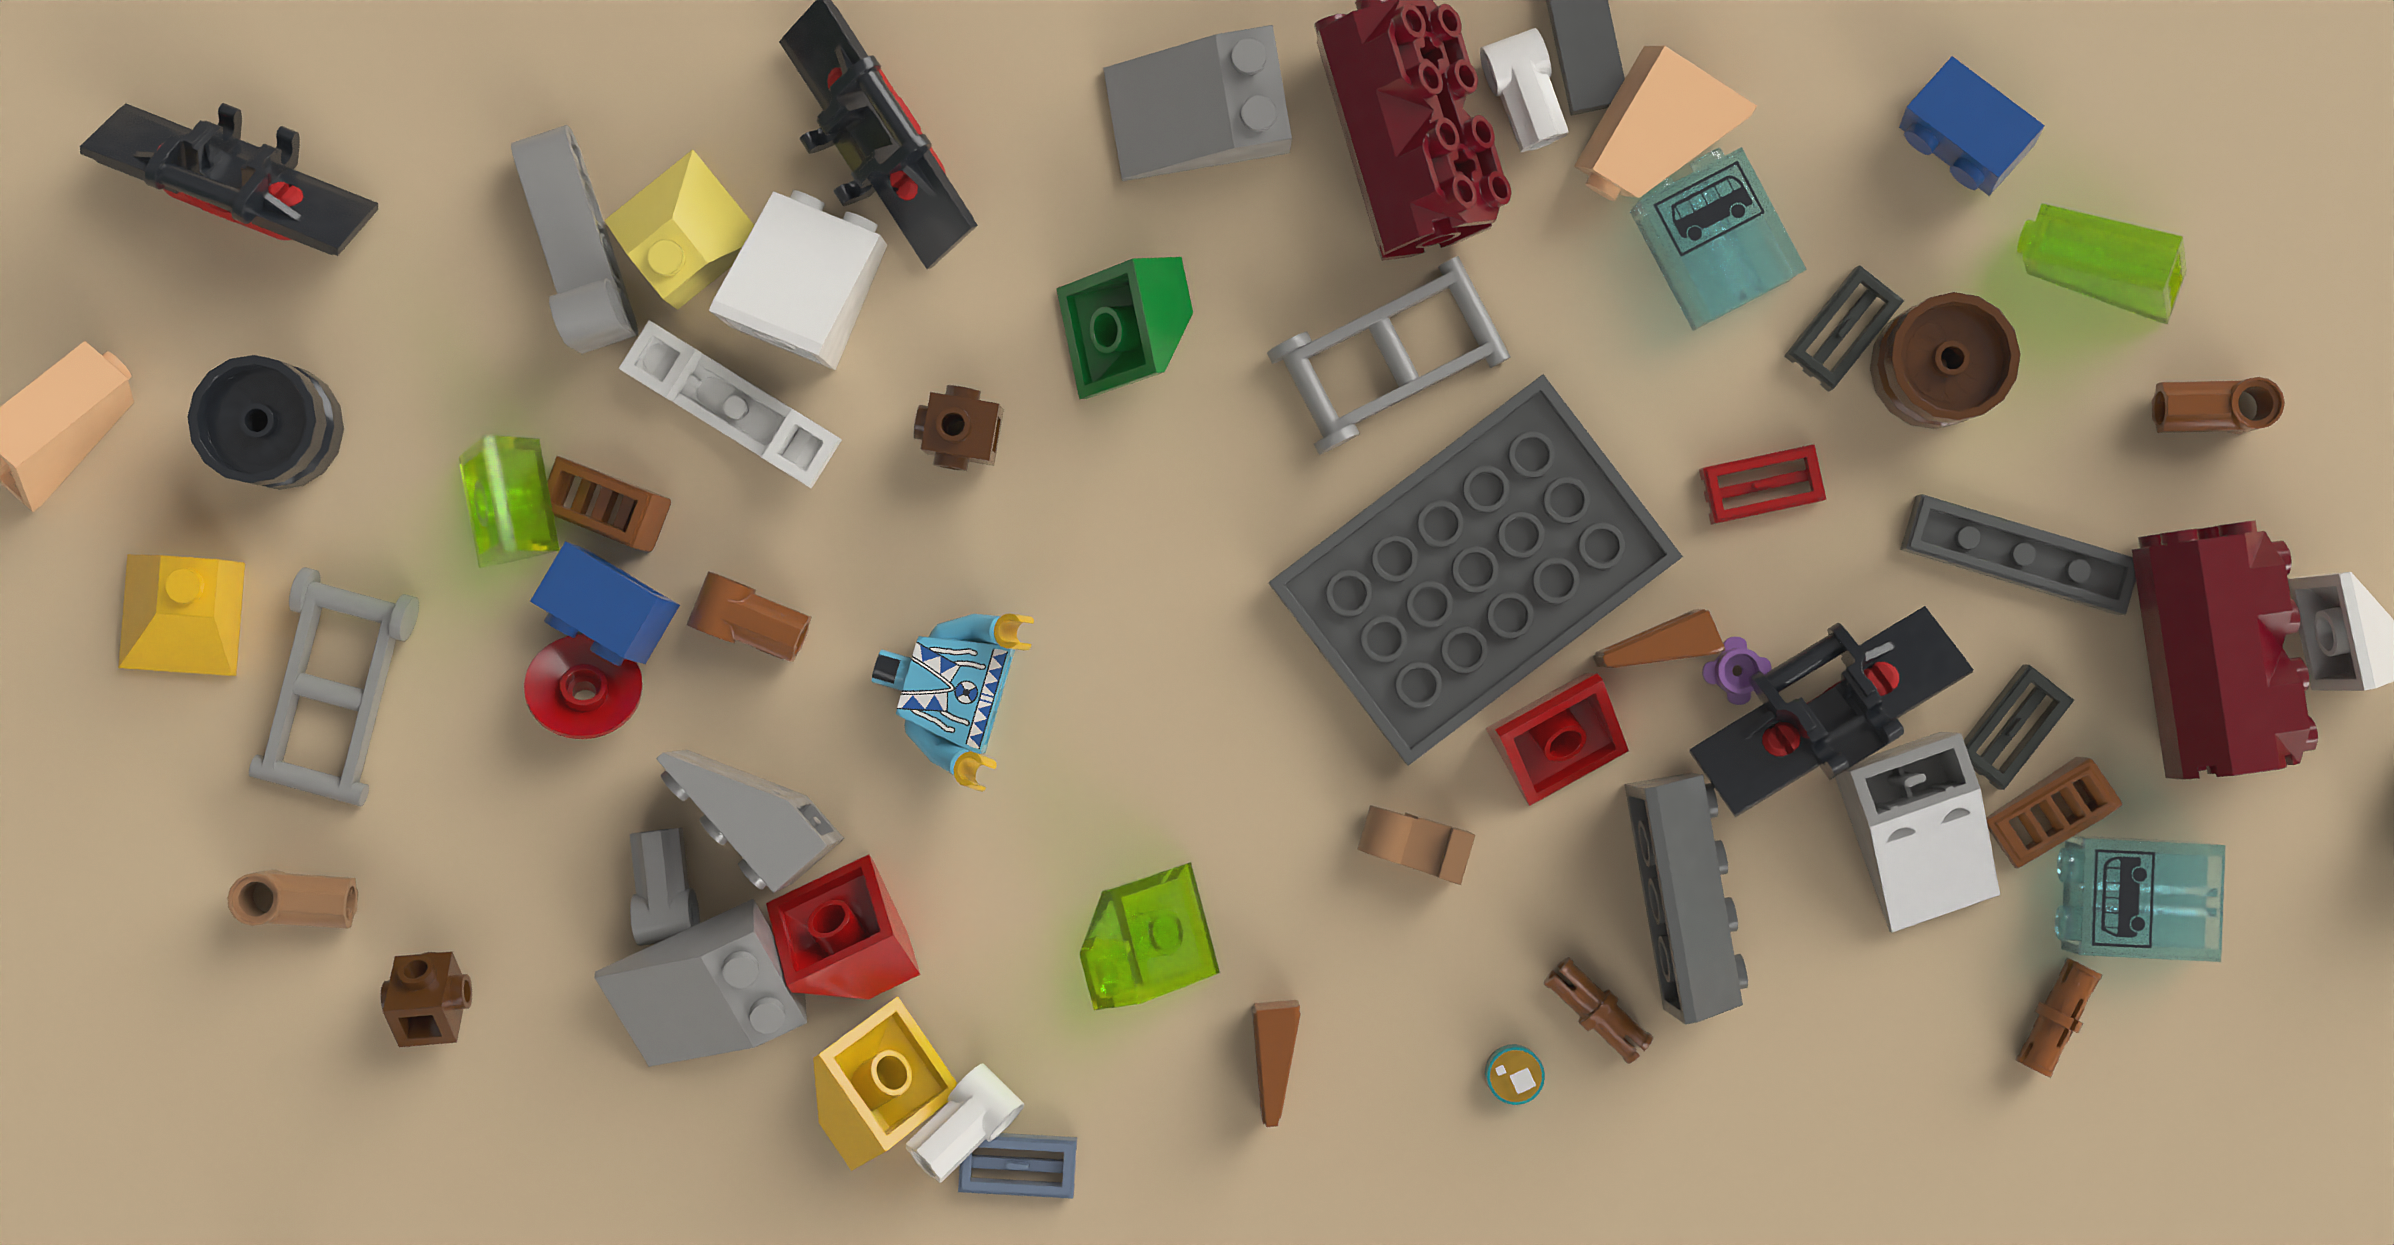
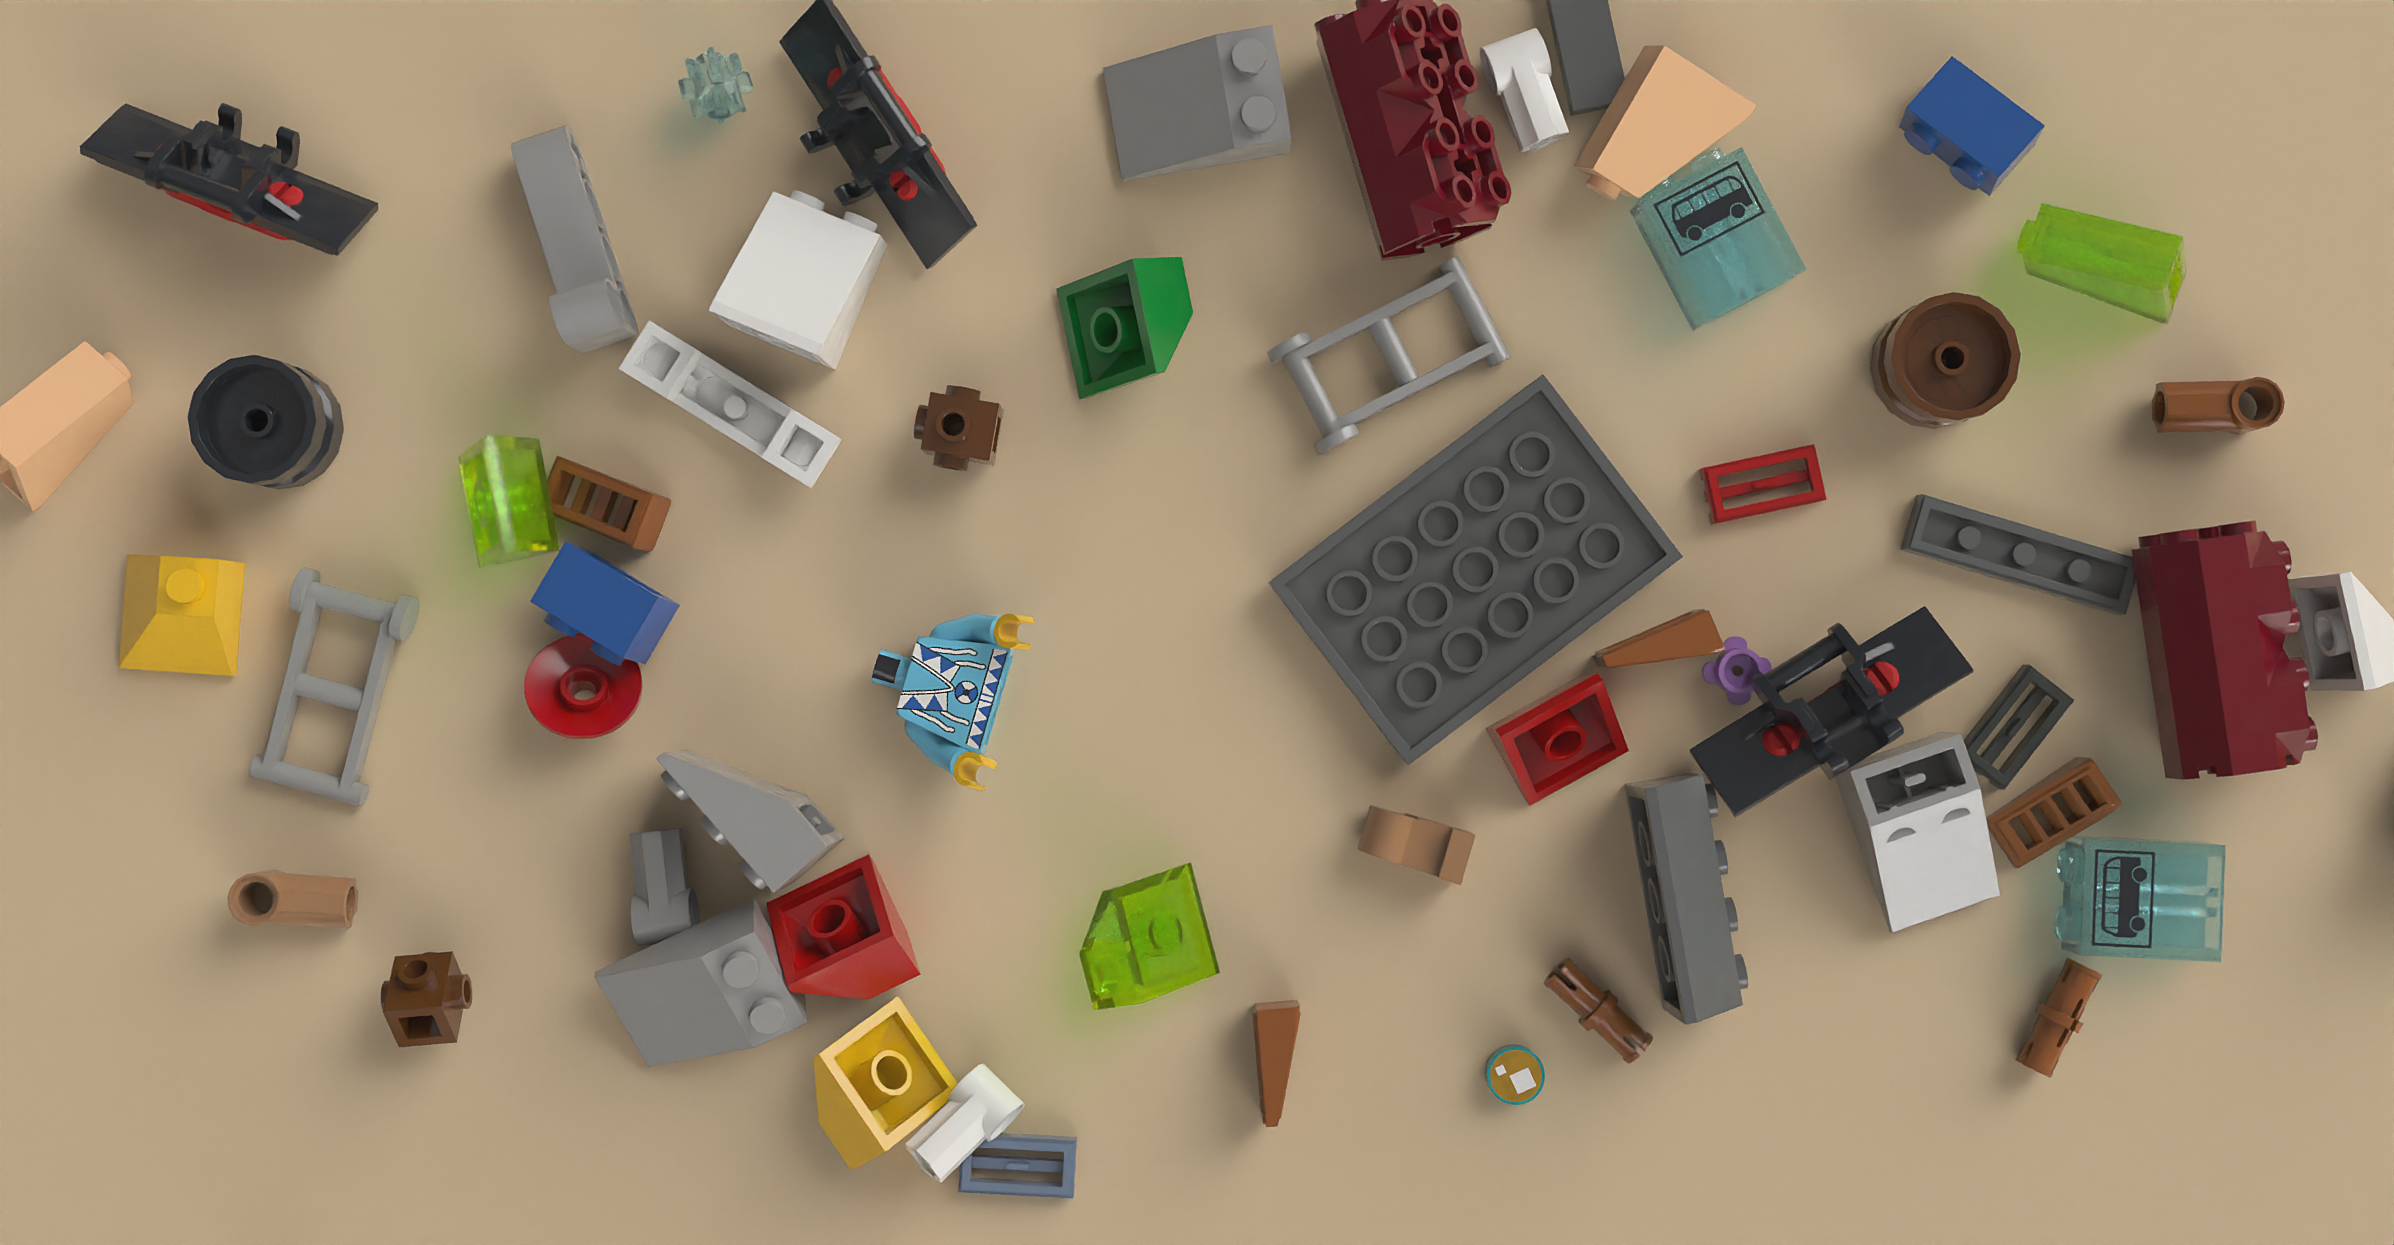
light yellow slope [604,149,754,310] -> none
dark orange piece [687,571,812,662] -> none
pearl dark grey tile [1784,265,1904,392] -> none
none -> clear light blue gear [678,47,754,124]

